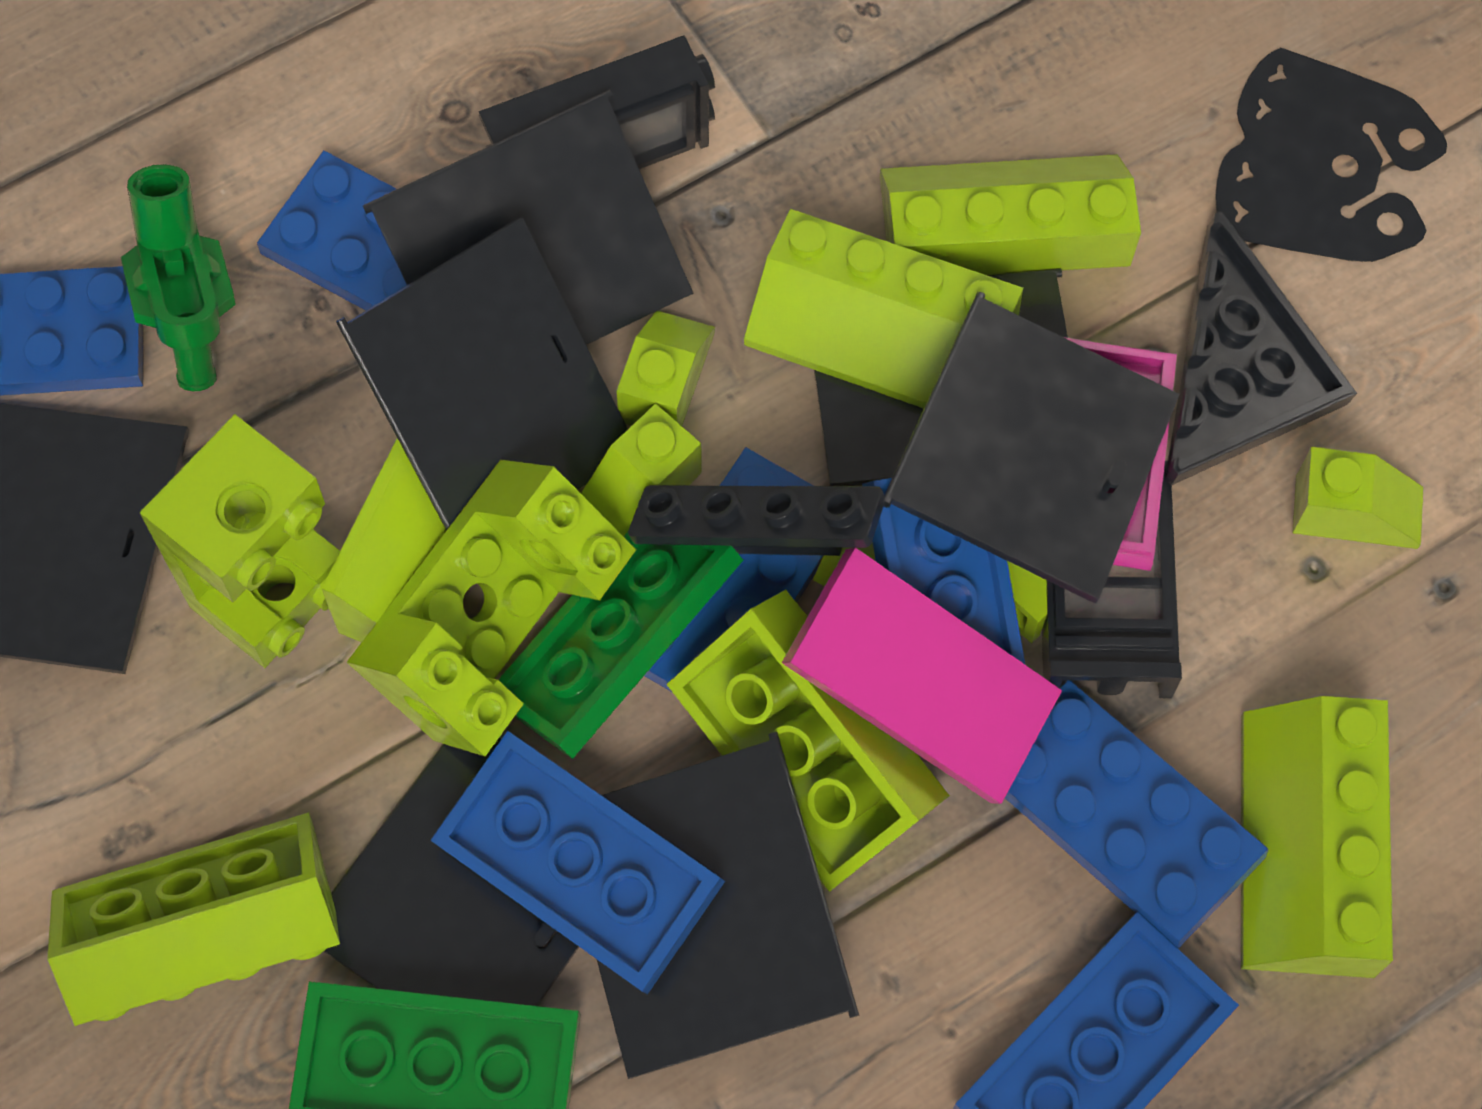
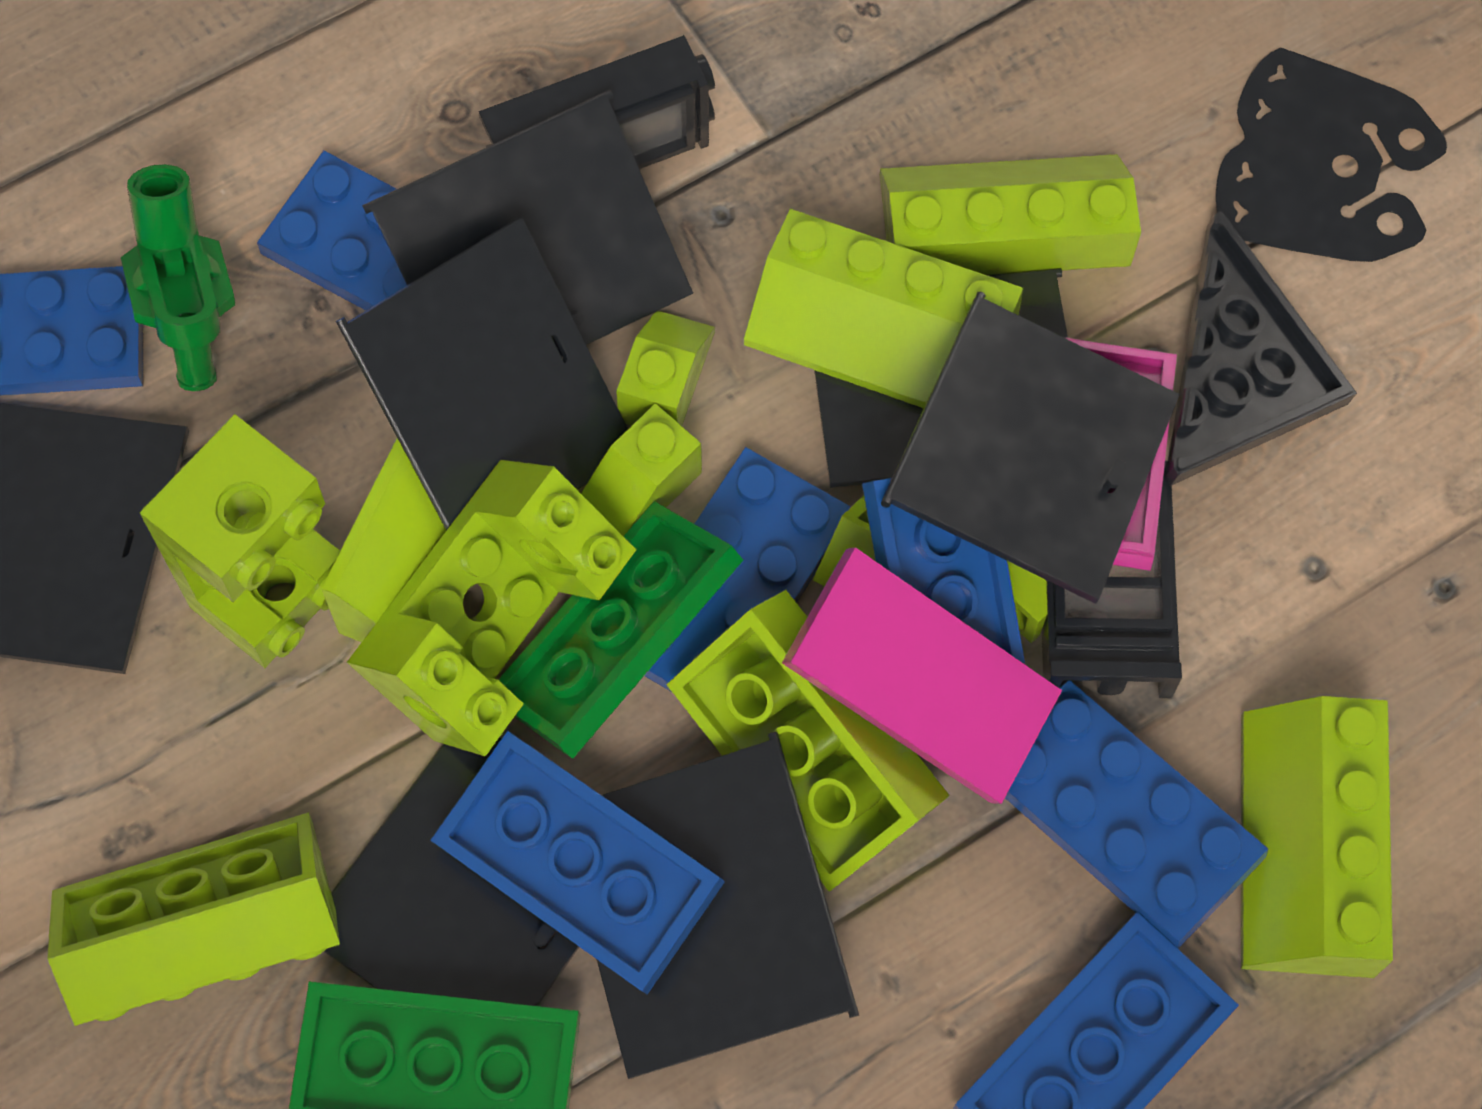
black bracket [628,485,886,556] -> none
lime slope [1292,447,1423,549] -> none

